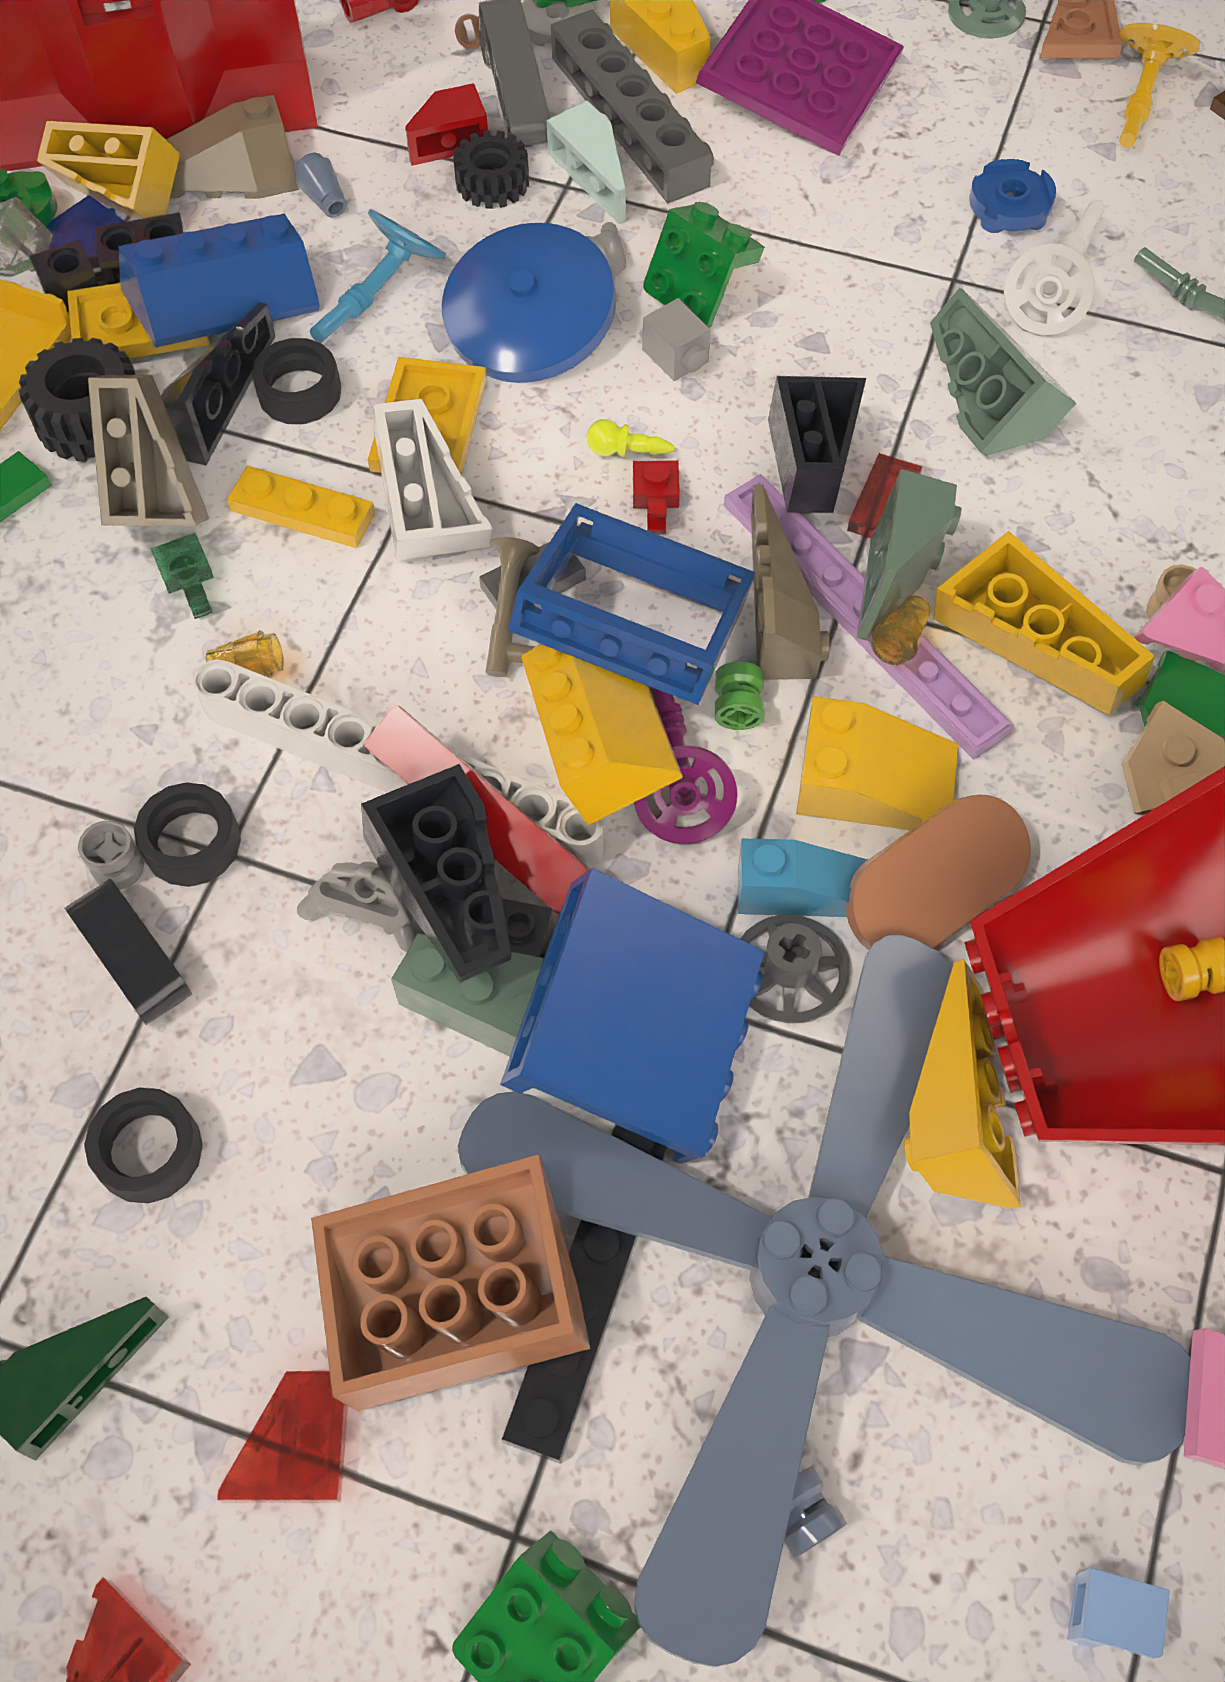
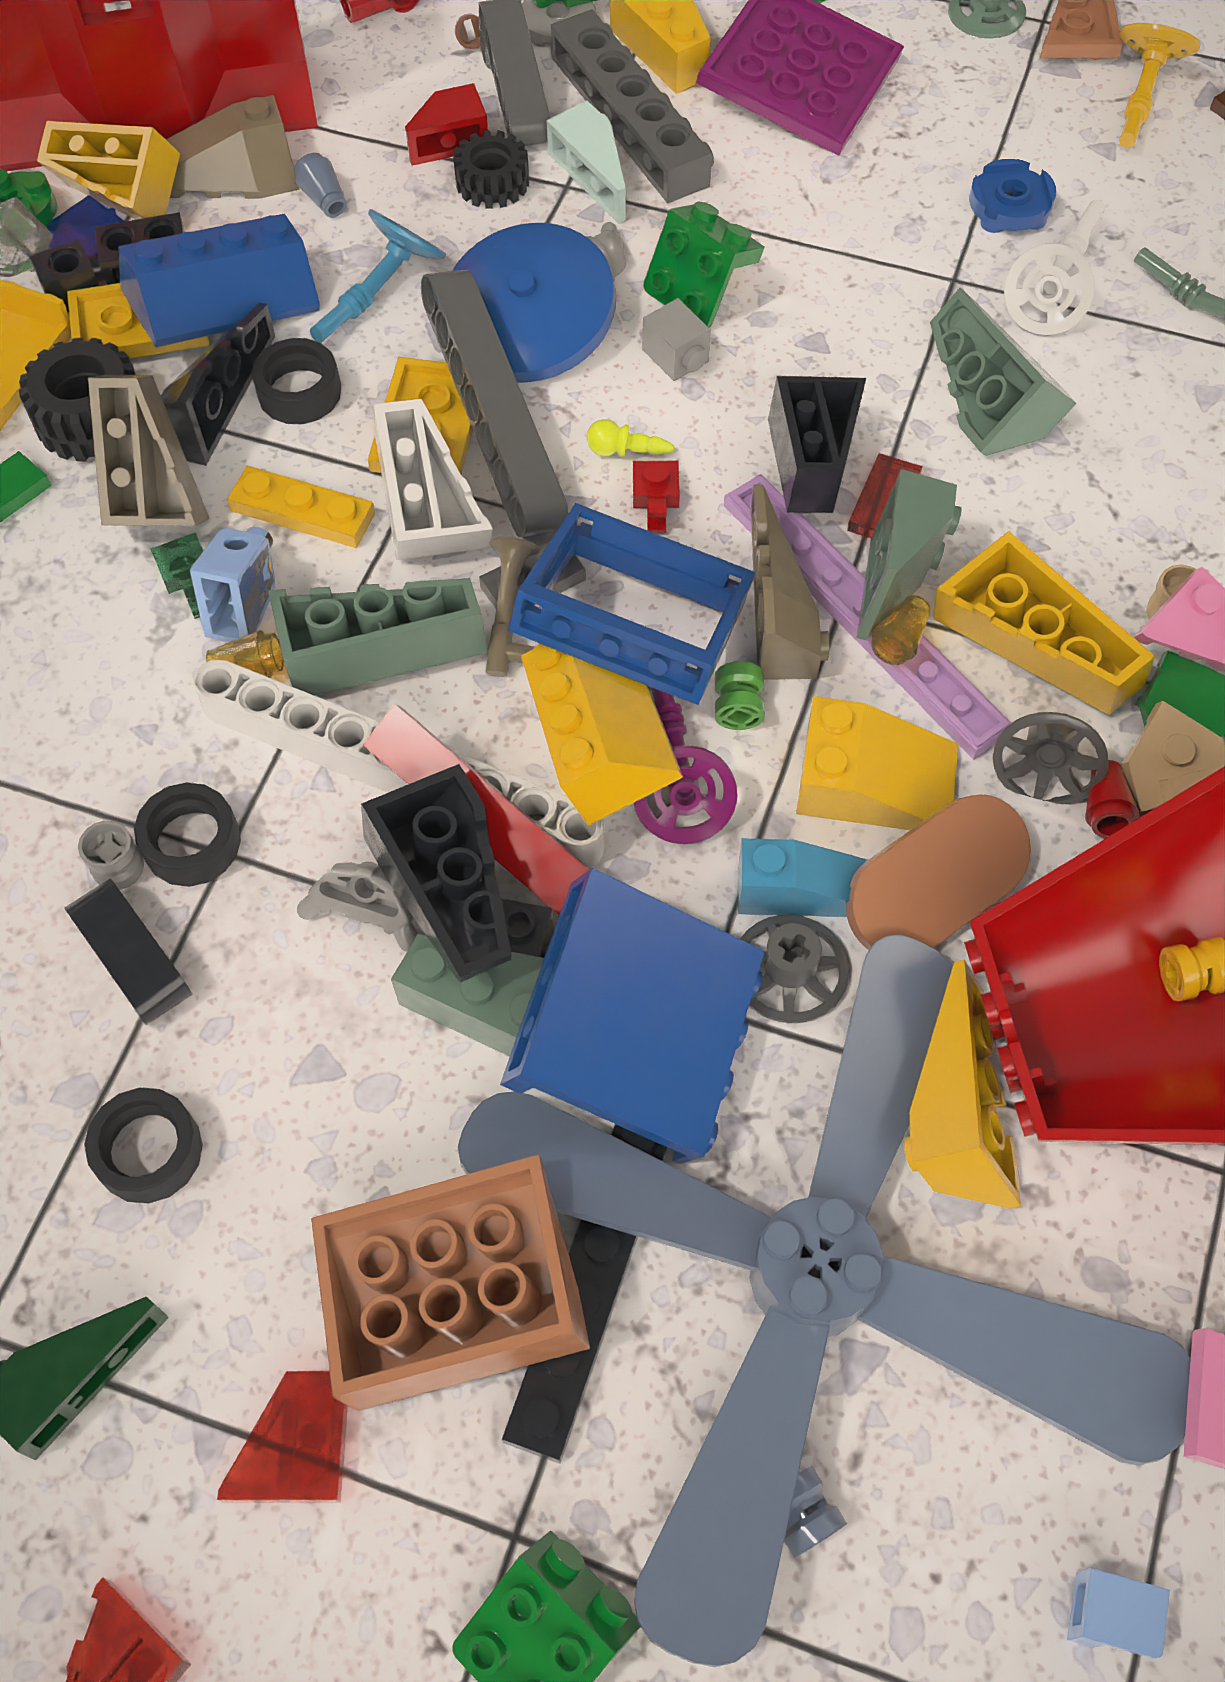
none -> light blue torso [190,527,276,646]
none -> sand green wedge [268,578,488,696]
none -> dark grey beam [421,269,569,538]
none -> dark grey wheel [992,712,1109,805]
none -> red cone [1085,760,1139,838]

